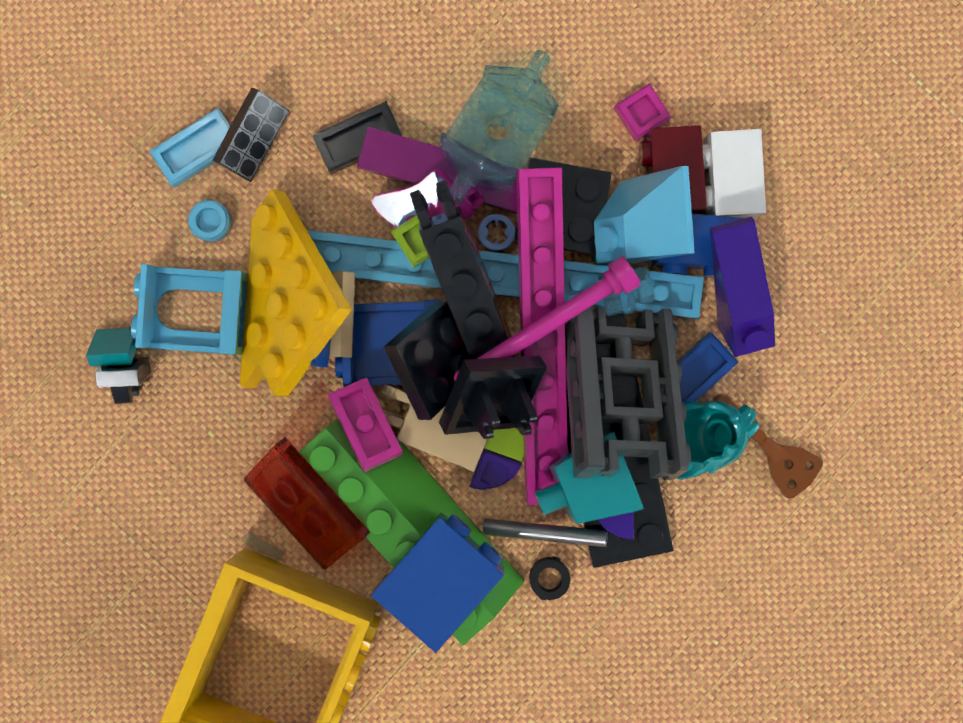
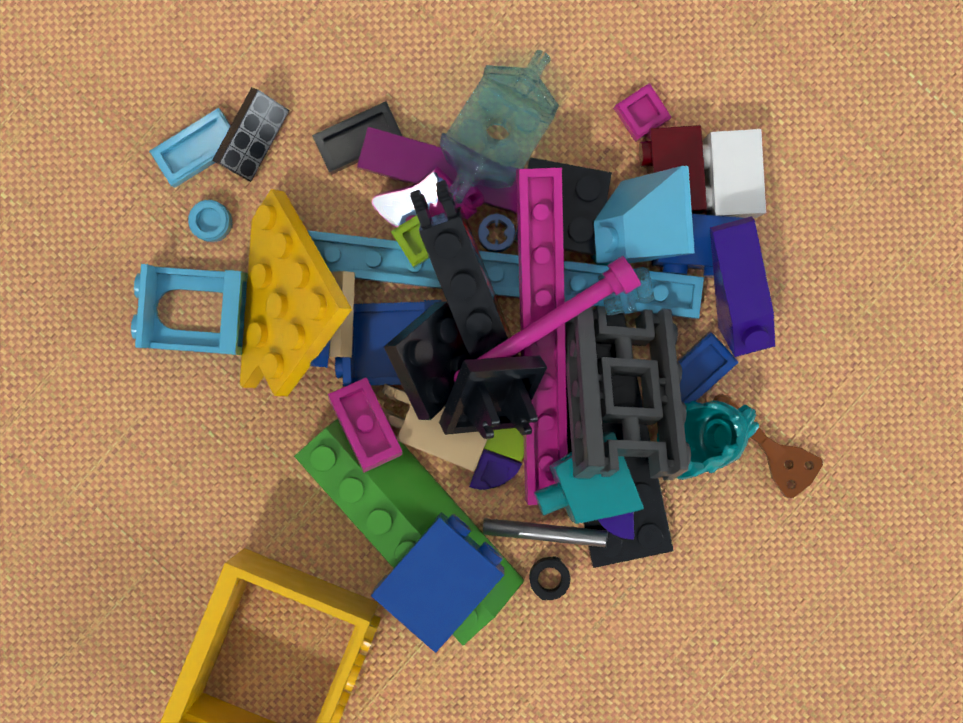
teal tile [86,328,137,367] -> none
black tile [95,357,151,404] -> none
tan leg [242,532,283,561] -> none
clear red tile [244,437,370,570] -> none

